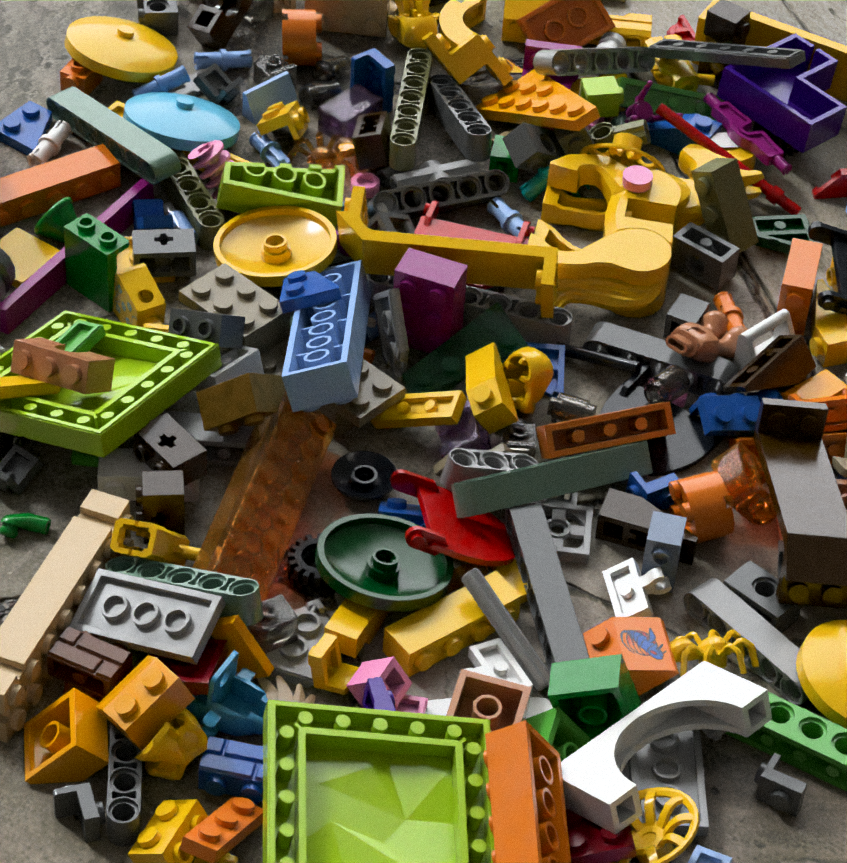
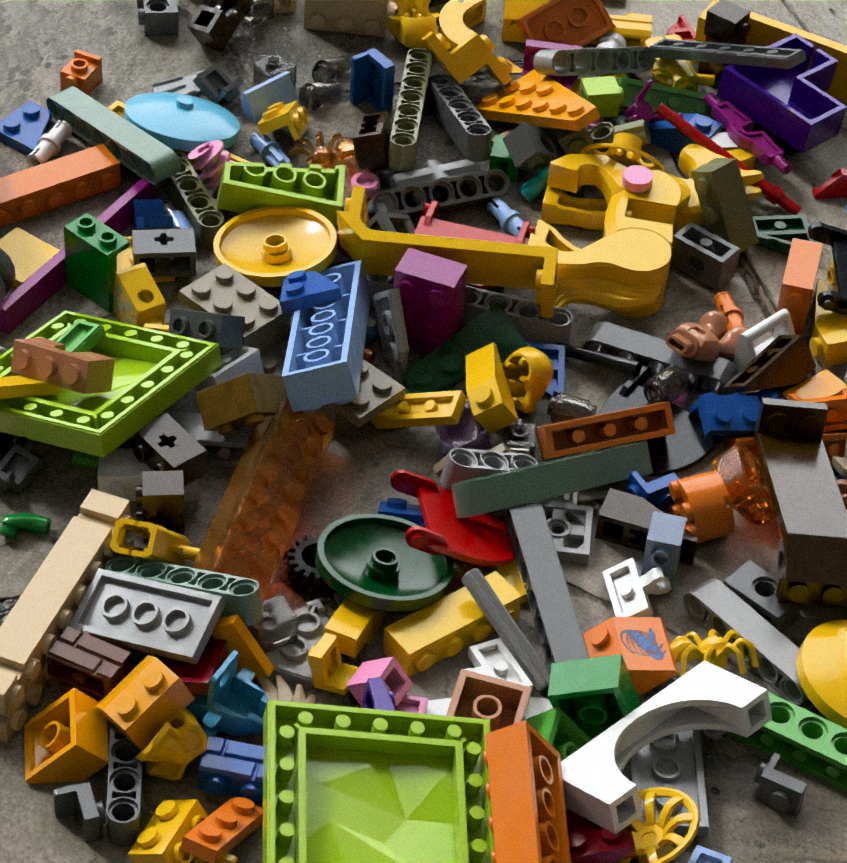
green hat [34,197,77,244] -> none
yellow dish [64,16,178,83] -> none
medium blue pin [132,65,191,96] -> none
light blue pin [193,49,252,71] -> none
orange brick [282,9,322,66] -> none
clear purple brick [318,83,383,145] -> none
black dish [331,451,397,501] -> none
brick [663,293,710,338] -> none

